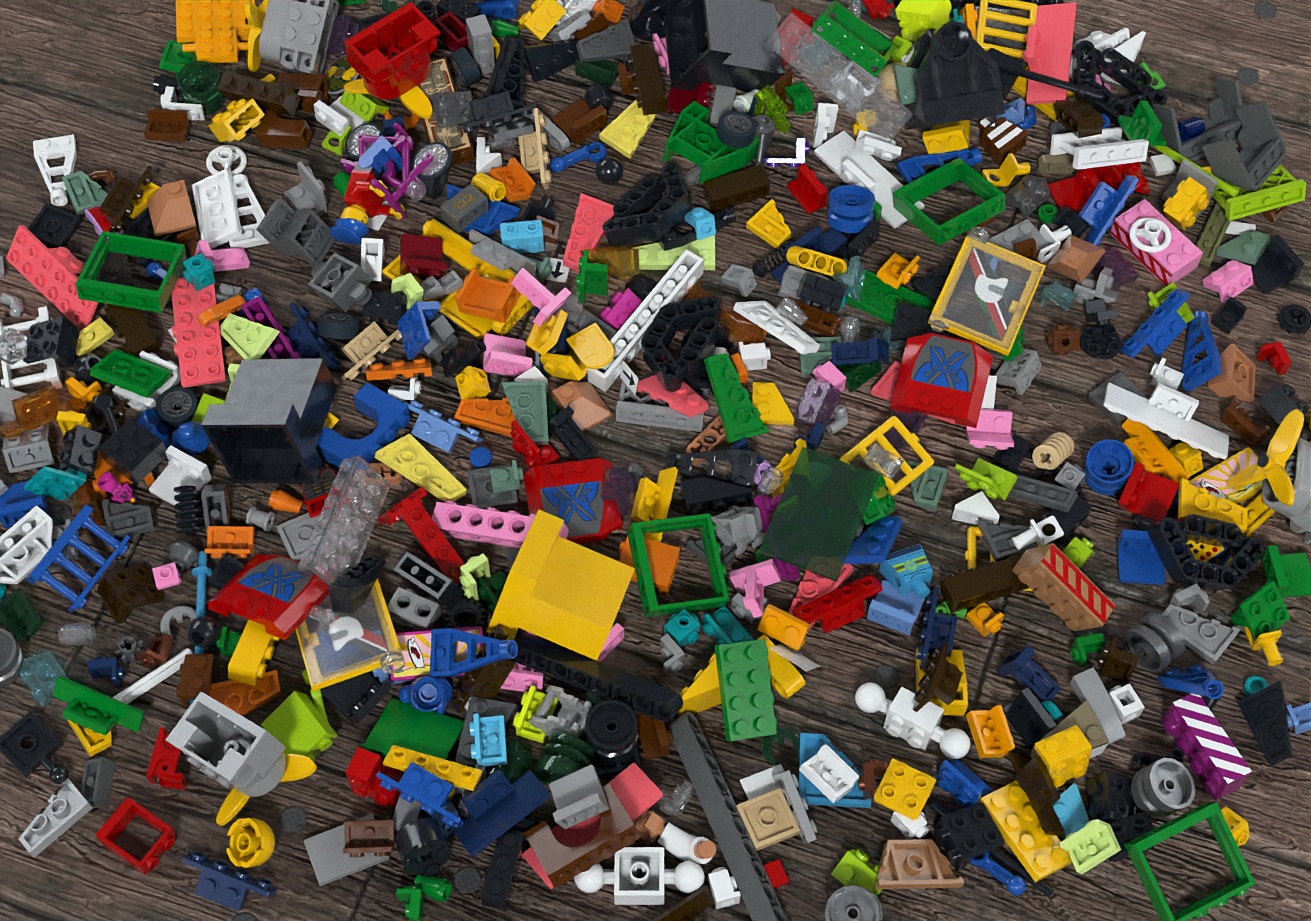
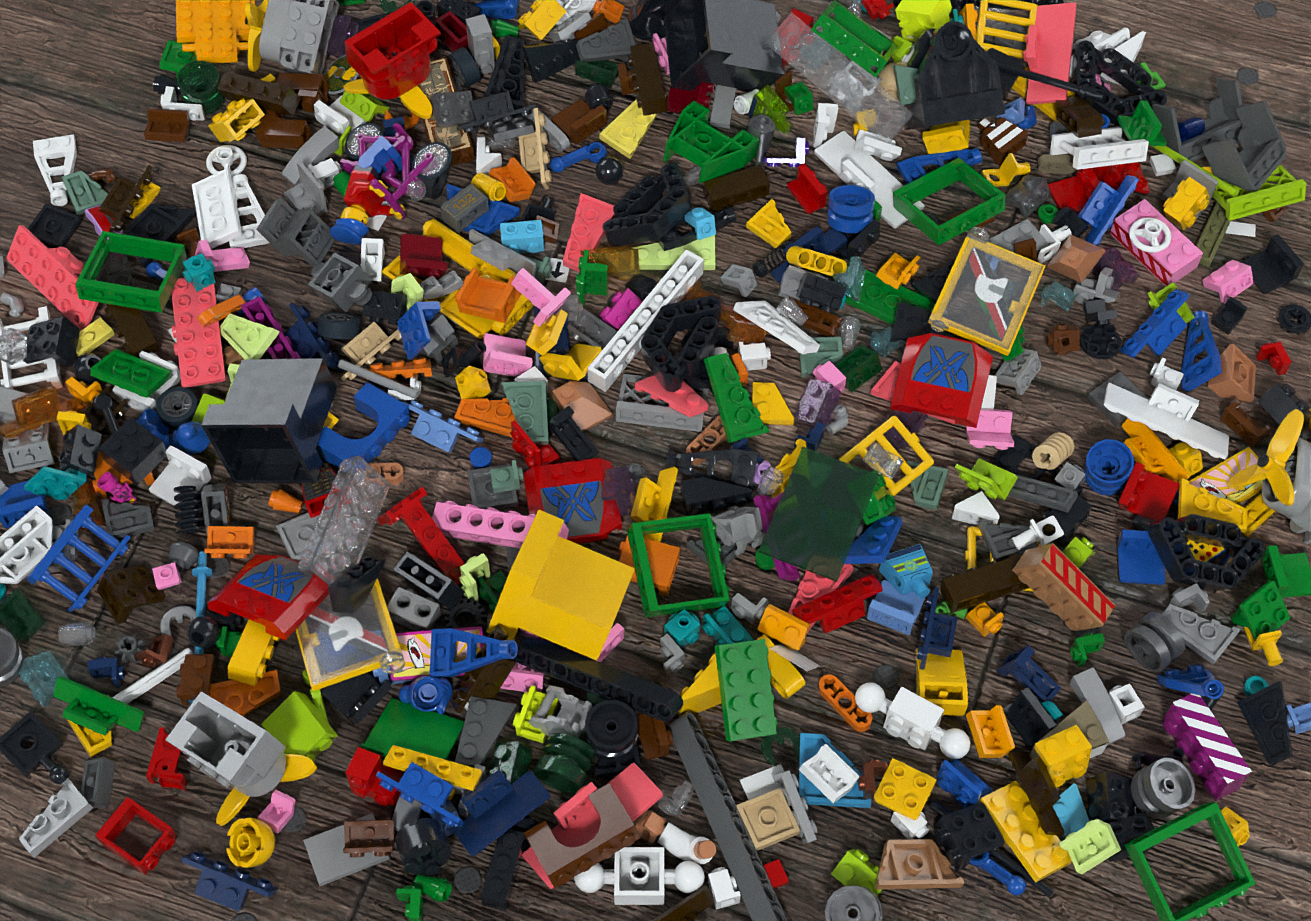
nougat slope [147,180,197,236] -> none
black bracket [206,554,244,591] -> none
light grey bush [246,506,275,532] -> none
clear arm [310,605,335,626] -> none
light yellow wing [375,433,467,502] -> none
medium azure bracket [470,713,507,767] -> none
light grey bracket [549,765,609,829] -> none
yellow window [566,322,615,369] -> none
white sticker [620,361,639,395] -> none
black wheel [716,111,756,148] -> none
bright pink bracket [730,559,781,618] -> none
dark blue bracket [832,338,889,366] -> none
dark brown bracket [912,643,963,713] -> none
dark brown bracket [1098,636,1139,683] -> none
sand green wing [1216,230,1270,265] -> none
none -> black bracket [207,611,244,632]
none -> bright pink bracket [258,790,296,834]
none -> light grey slope [282,126,339,186]
none -> white brick [308,158,342,189]
none -> light grey bar [338,359,419,399]
none -> orange beam [818,675,872,732]

